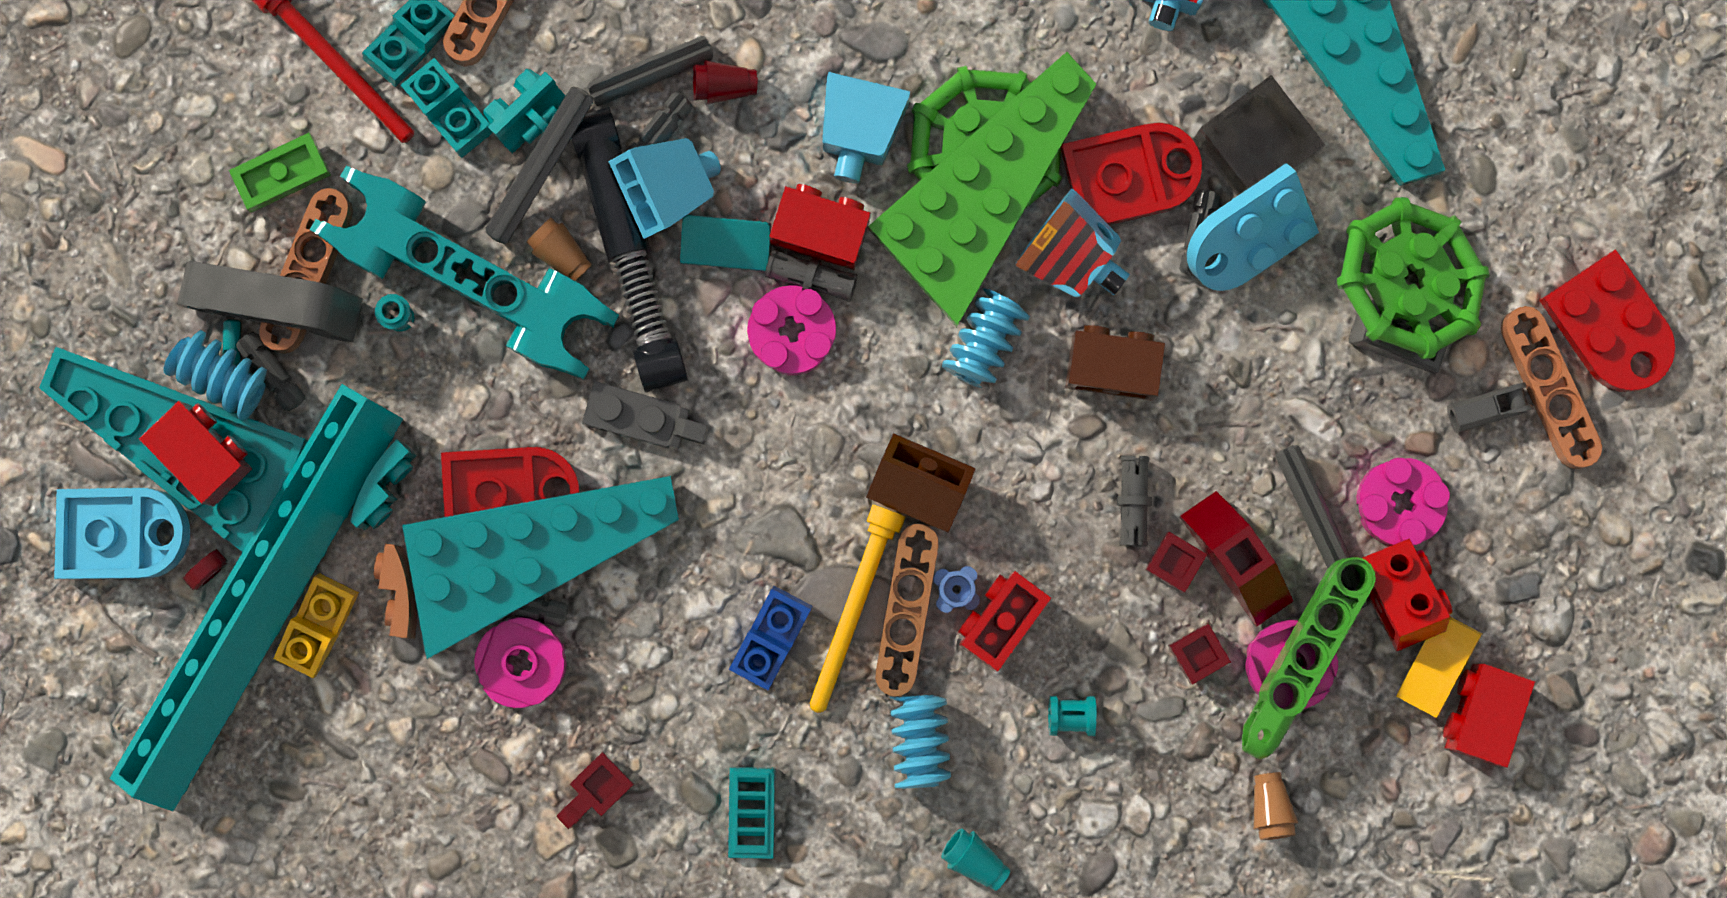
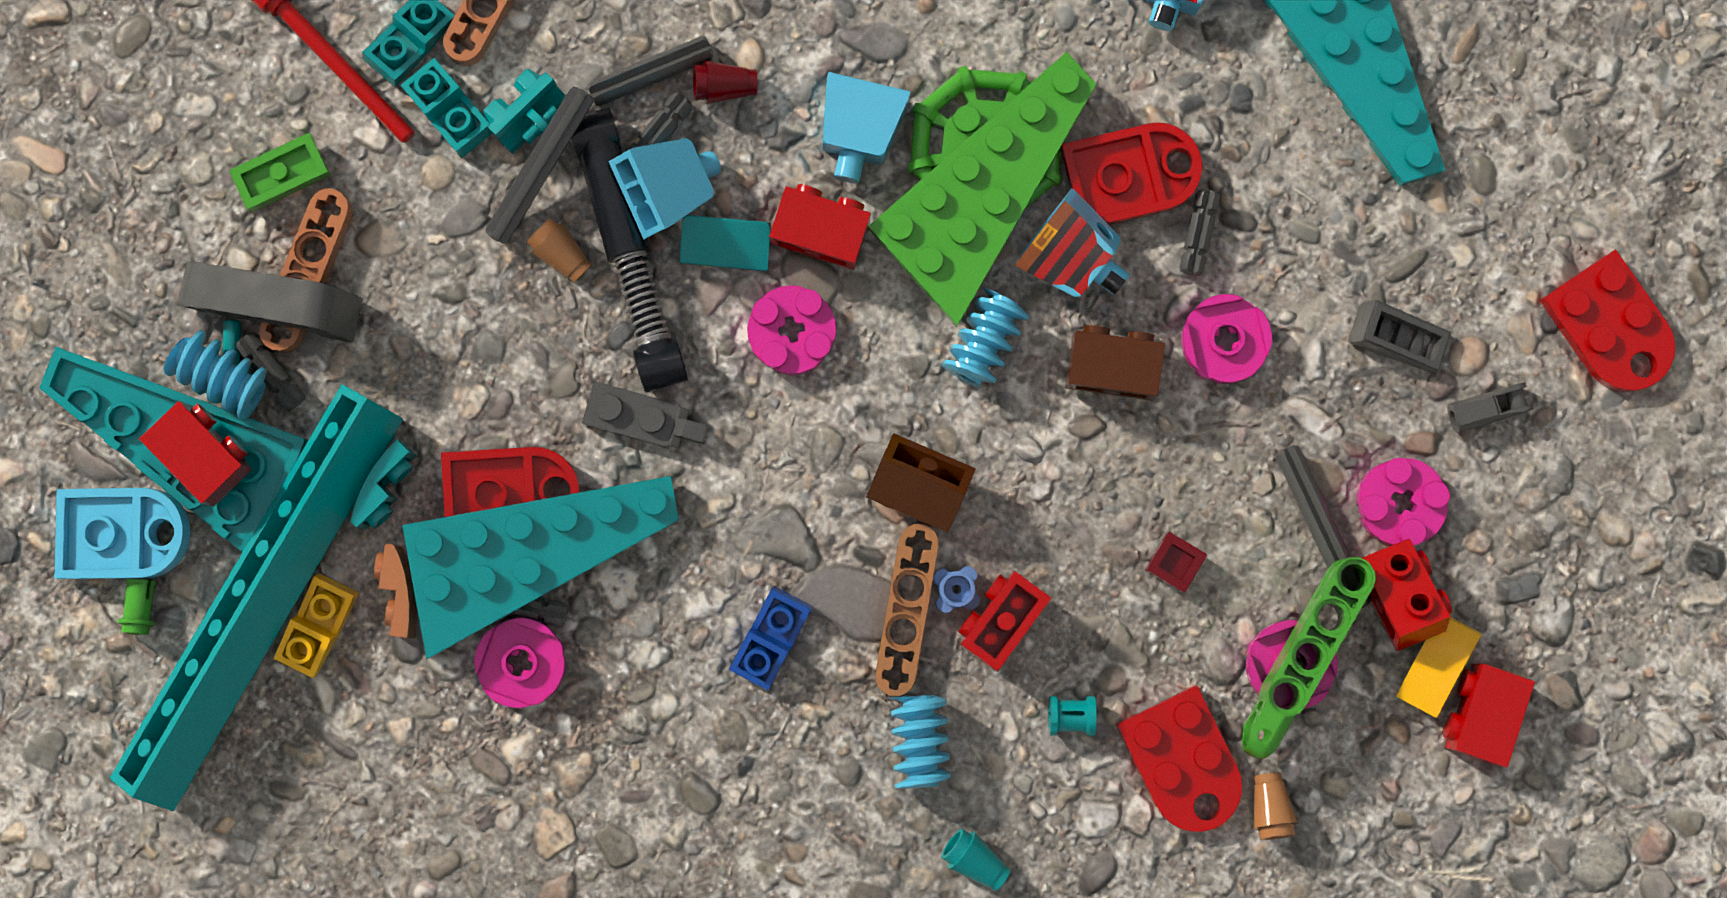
dark red tile [182,549,228,591] -> none
teal piece [310,166,620,380] -> none
teal pin [375,294,415,332] -> none
dark red plate [556,752,634,829] -> none
teal slope [728,767,776,859] -> none
dark grey pin [765,250,858,302] -> none
yellow piece [810,504,906,713] -> none
dark grey pin [1117,456,1152,547] -> none
dark red plate [1168,623,1231,685] -> none
dark red slope [1179,491,1294,627] -> none
medium azure plate [1187,163,1319,291] -> none
clear smoke container [1193,75,1325,196] -> none
bright green plate [1336,197,1490,359] -> none
nougat beam [1501,306,1602,469] -> none
none -> bright green pin [117,578,156,635]
none -> red plate [1115,685,1242,832]
none -> dark pink plate [1181,294,1272,384]

